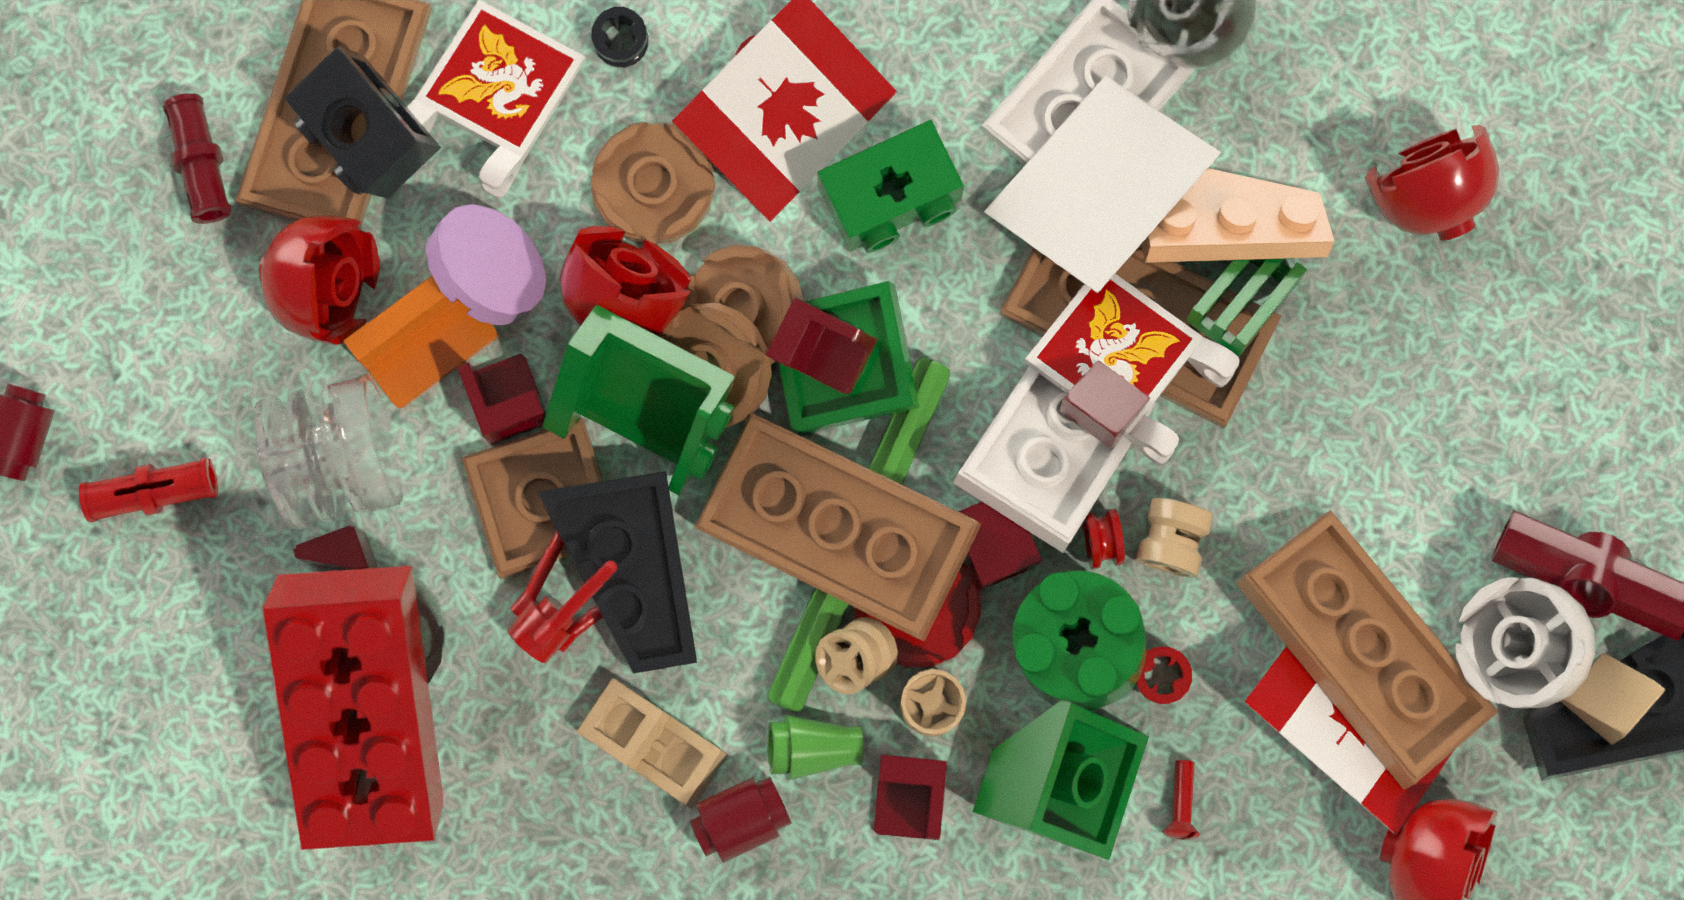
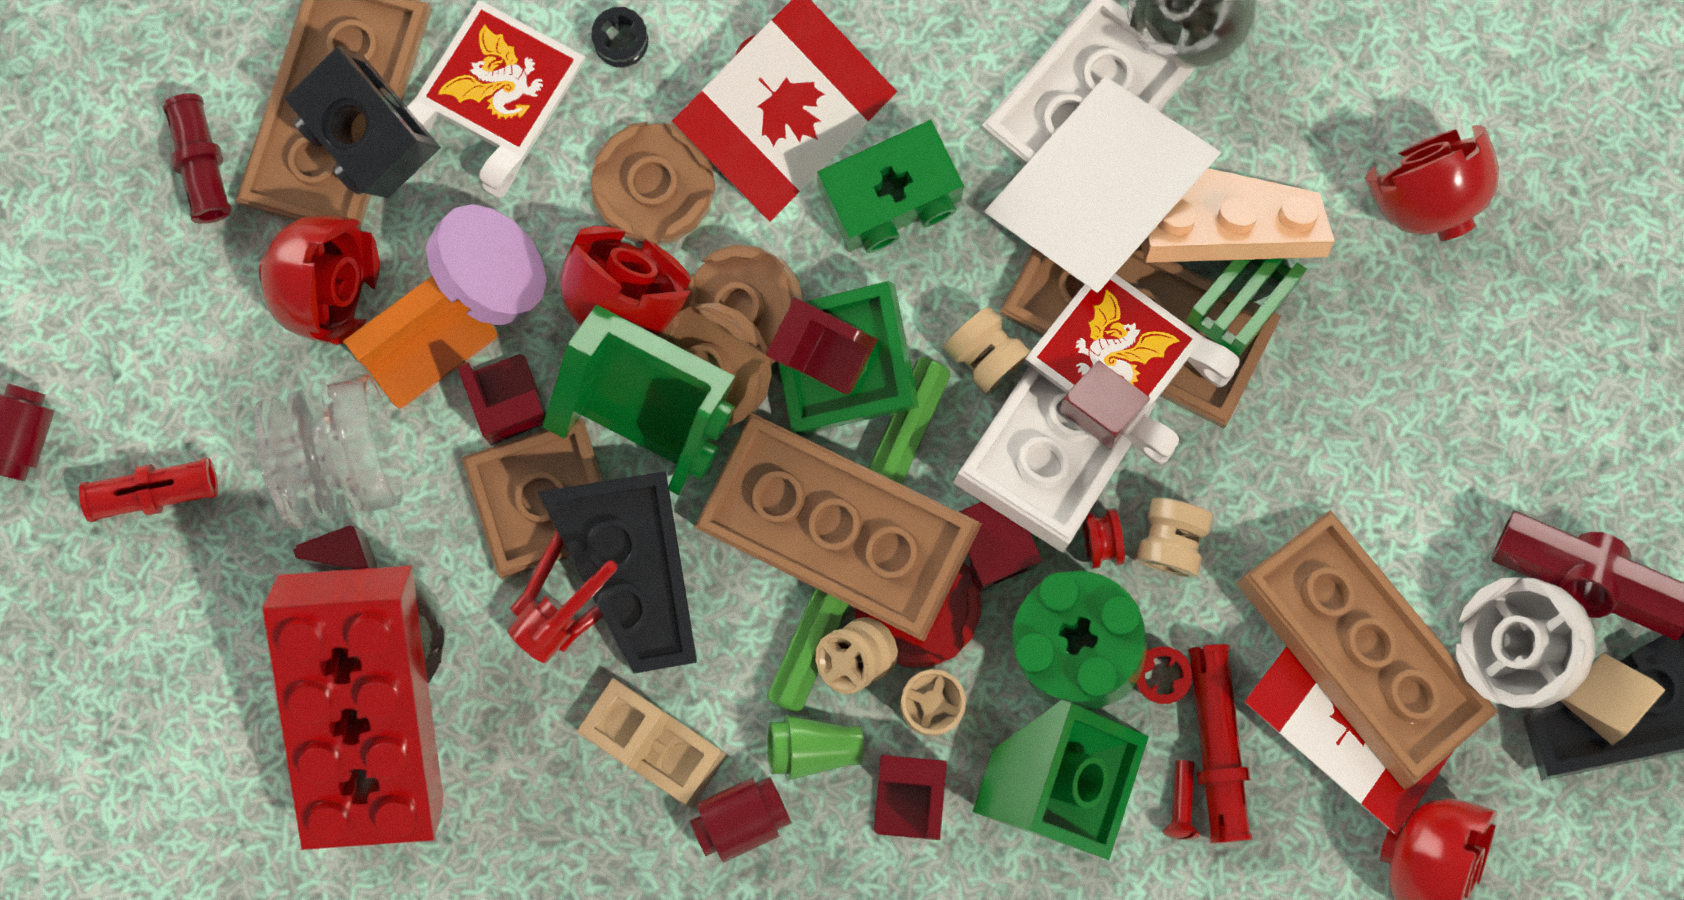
none -> tan wheel [943,306,1031,395]
none -> red pin [1188,644,1253,844]

